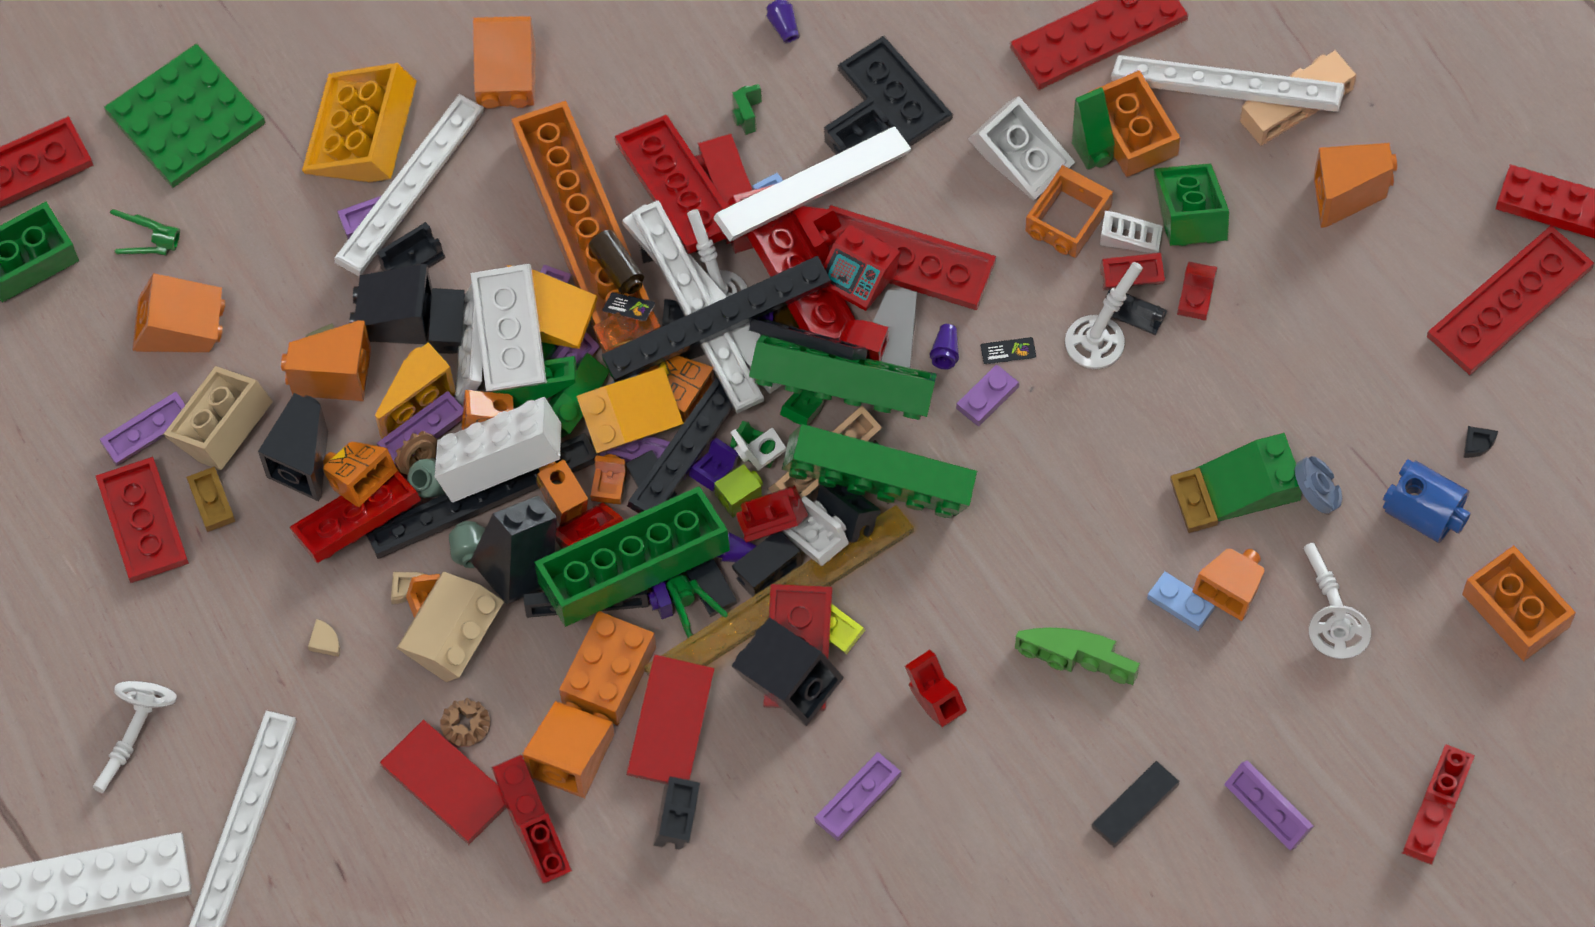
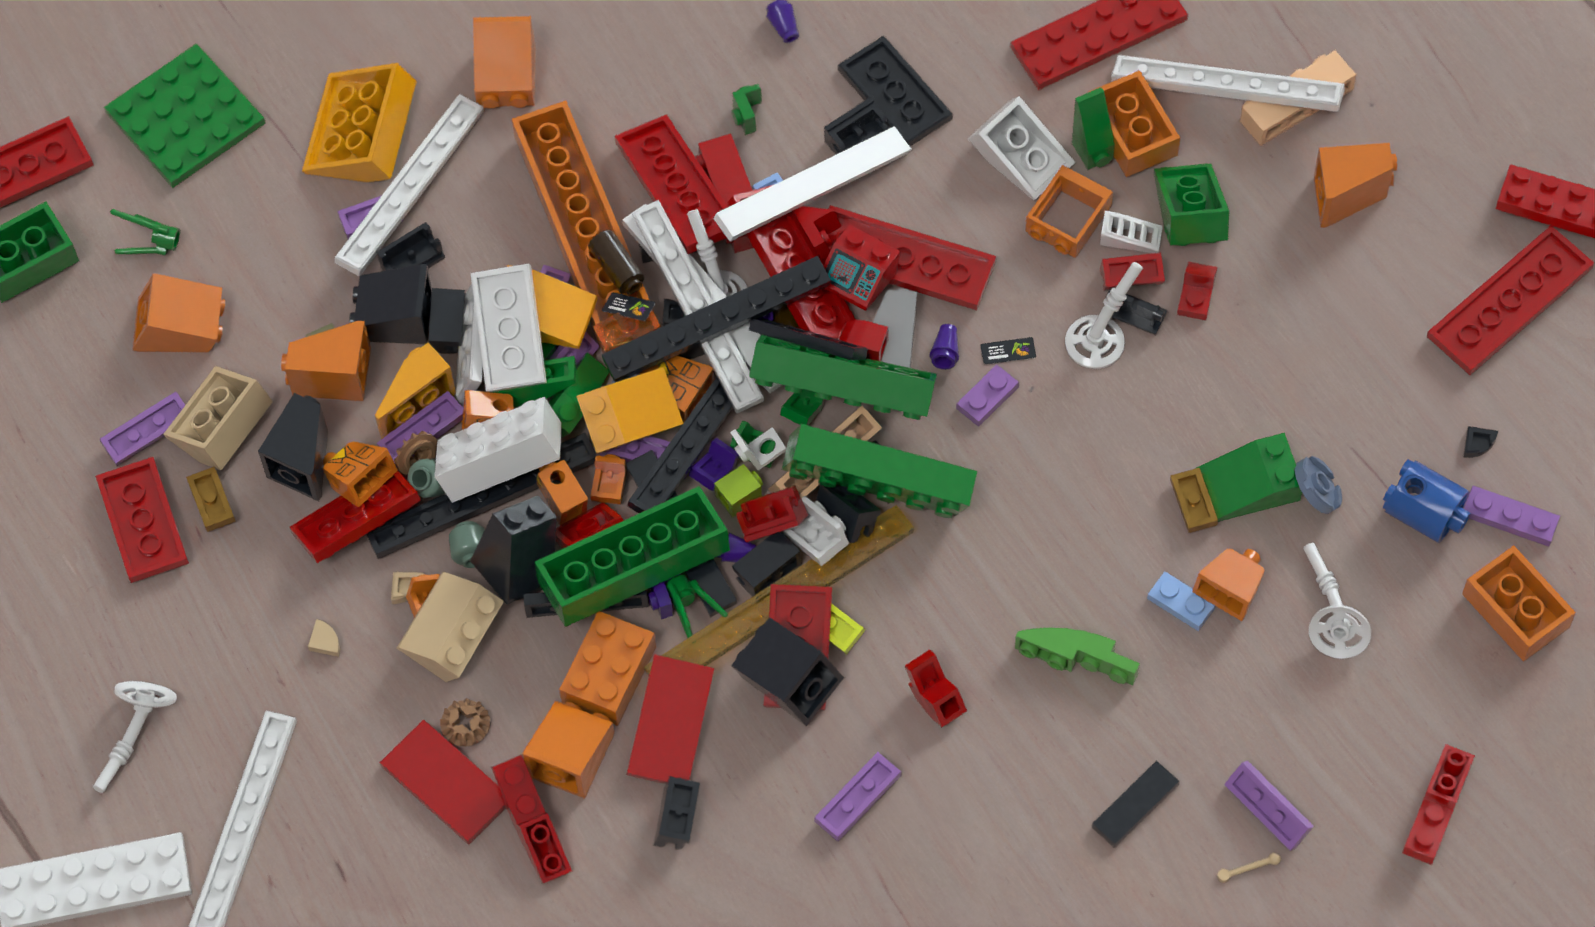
none -> tan hinge [1217,853,1281,883]
none -> medium lavender plate [1464,486,1560,547]

